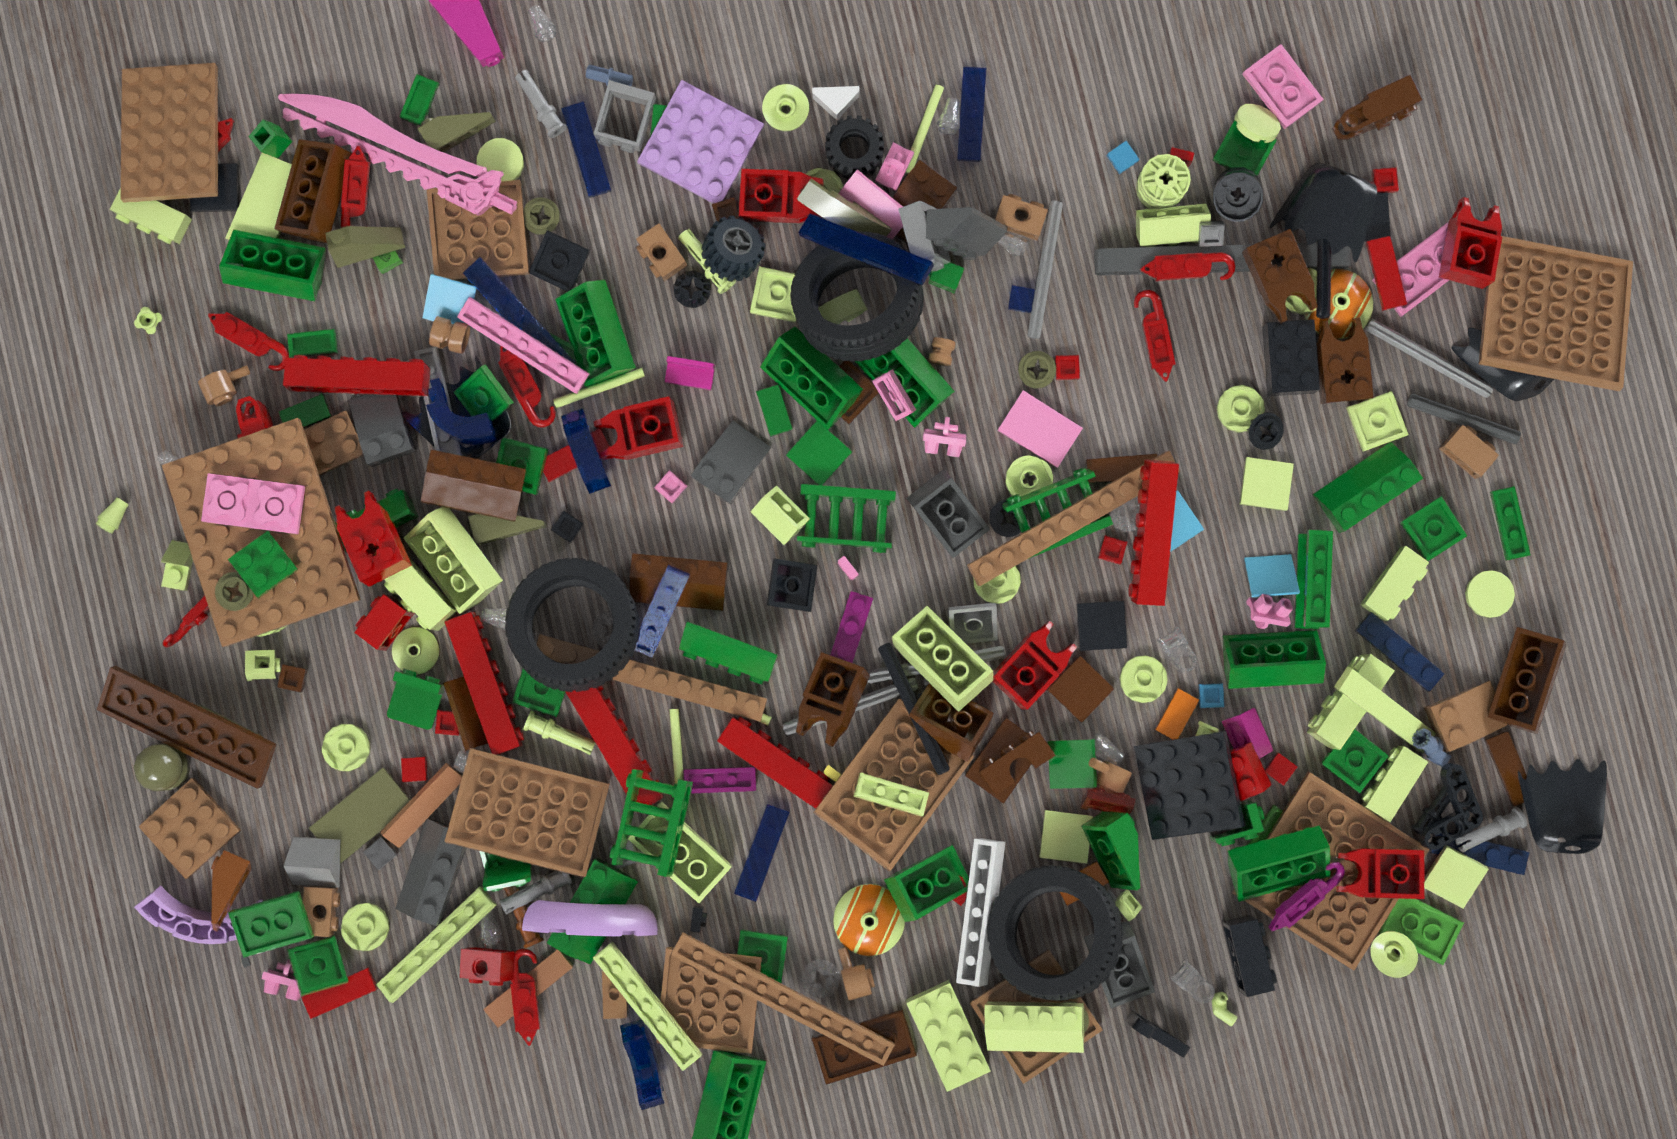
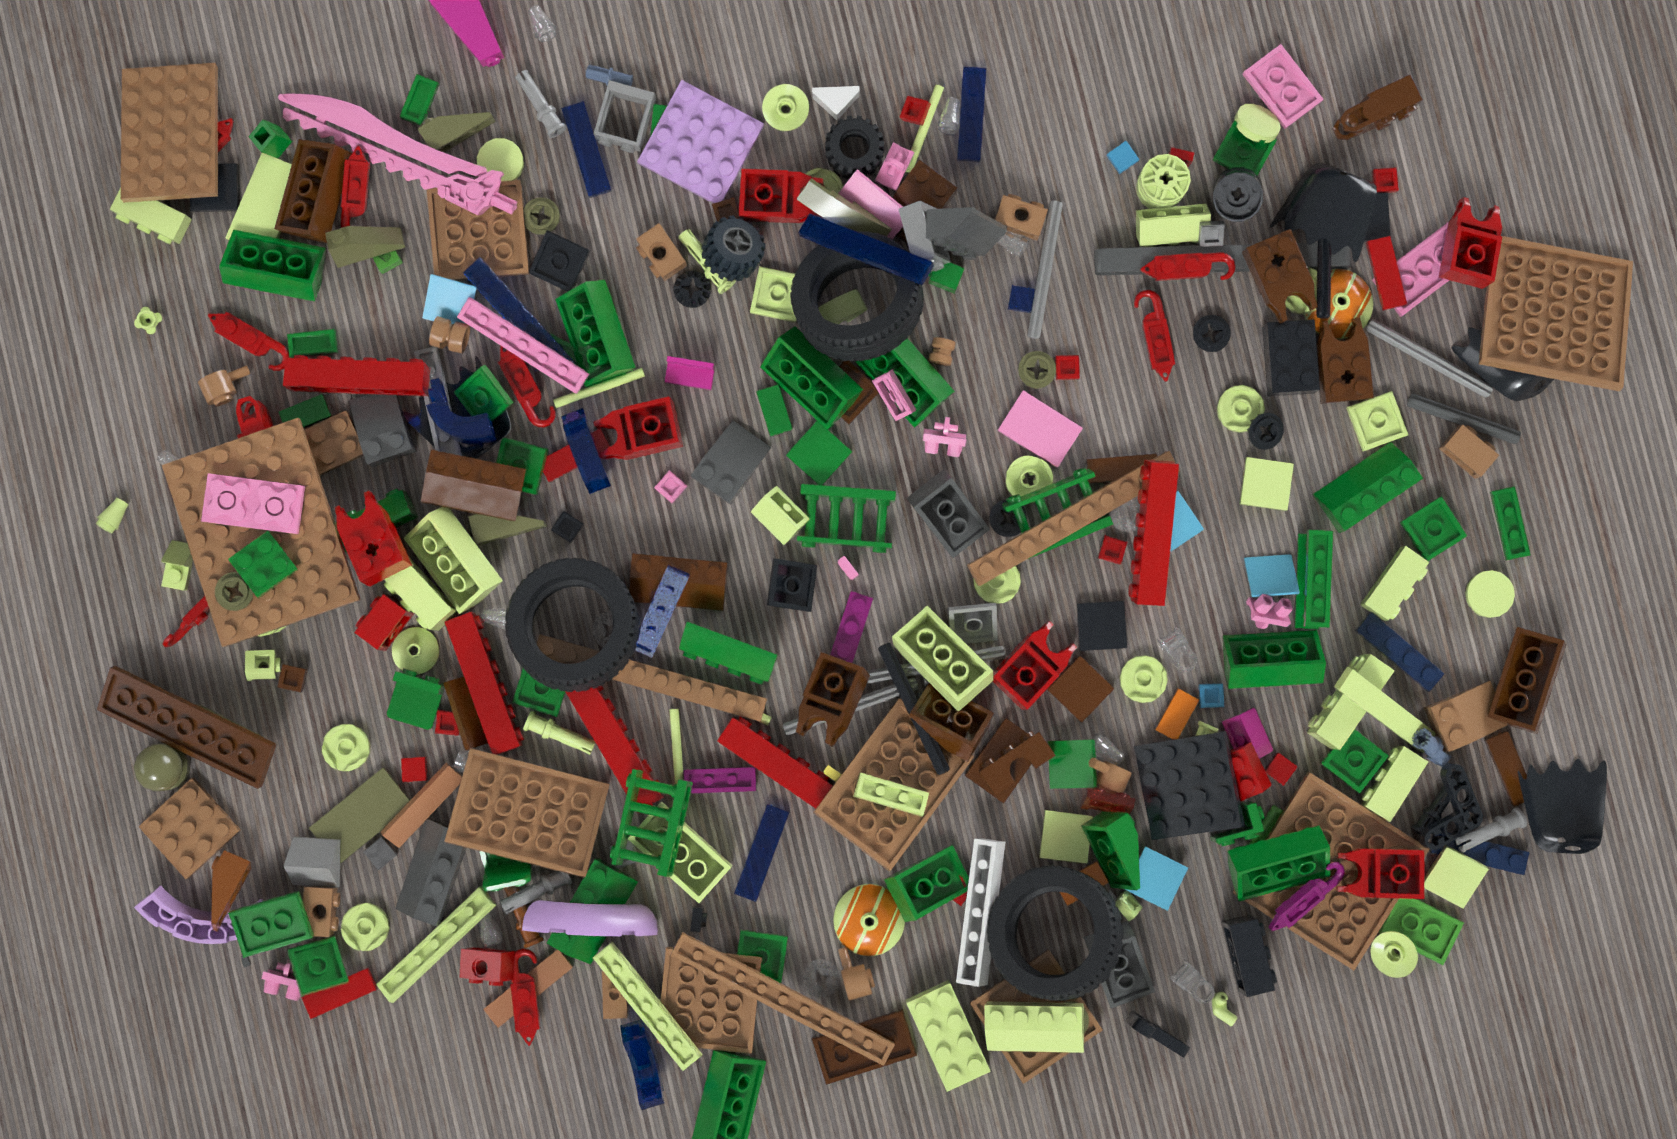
none -> red tile [899,96,931,126]
none -> medium azure piece [1125,846,1188,911]
none -> black gear [1193,315,1231,352]

